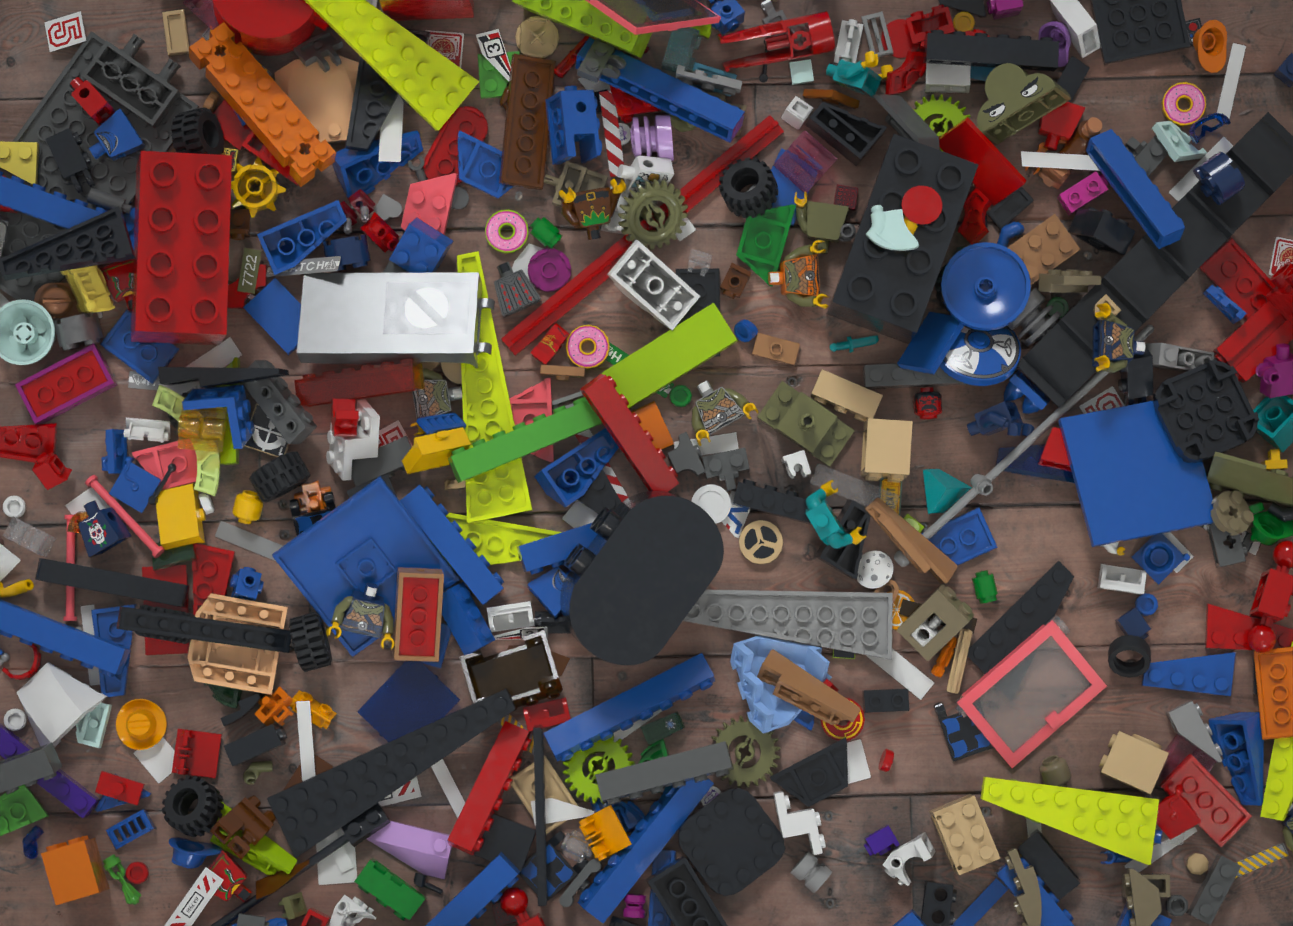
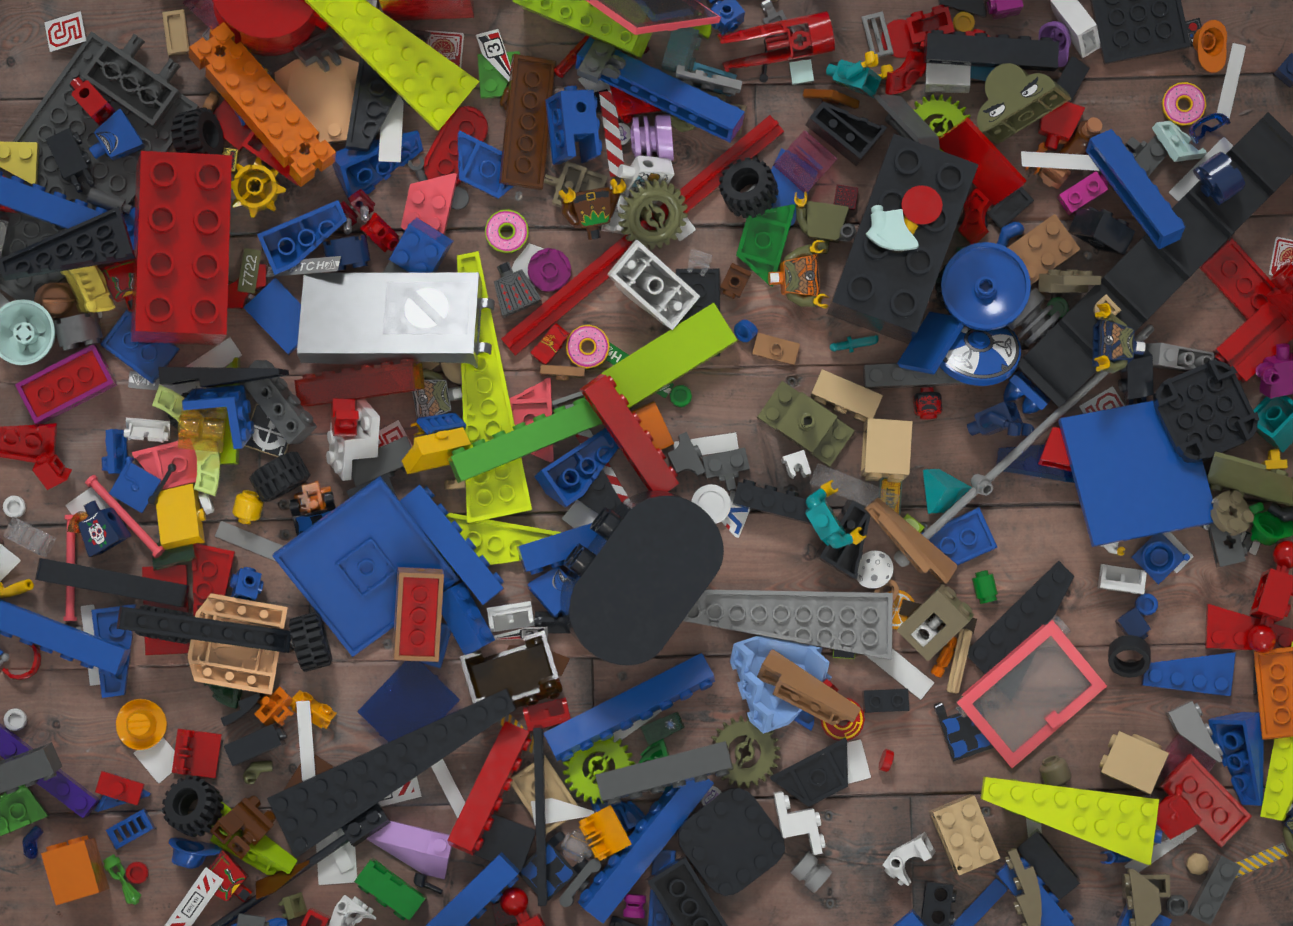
white wedge [17,662,107,748] -> none
light aqua wing [75,702,112,748] -> none
reddish brown bracket [230,209,251,240] -> none
torso [326,583,395,650] -> none
light grey tile [374,194,403,221] -> none
tan tile [515,16,559,59] -> none
green brick [530,217,563,249] -> none
torso [691,380,759,446] -> none
tan tile [739,520,783,564] -> none
white slope [781,96,814,130] -> none
white hinge [833,19,863,64] -> none
dark purple brick [864,825,900,856] -> none
blue wing [1203,285,1247,324] -> none

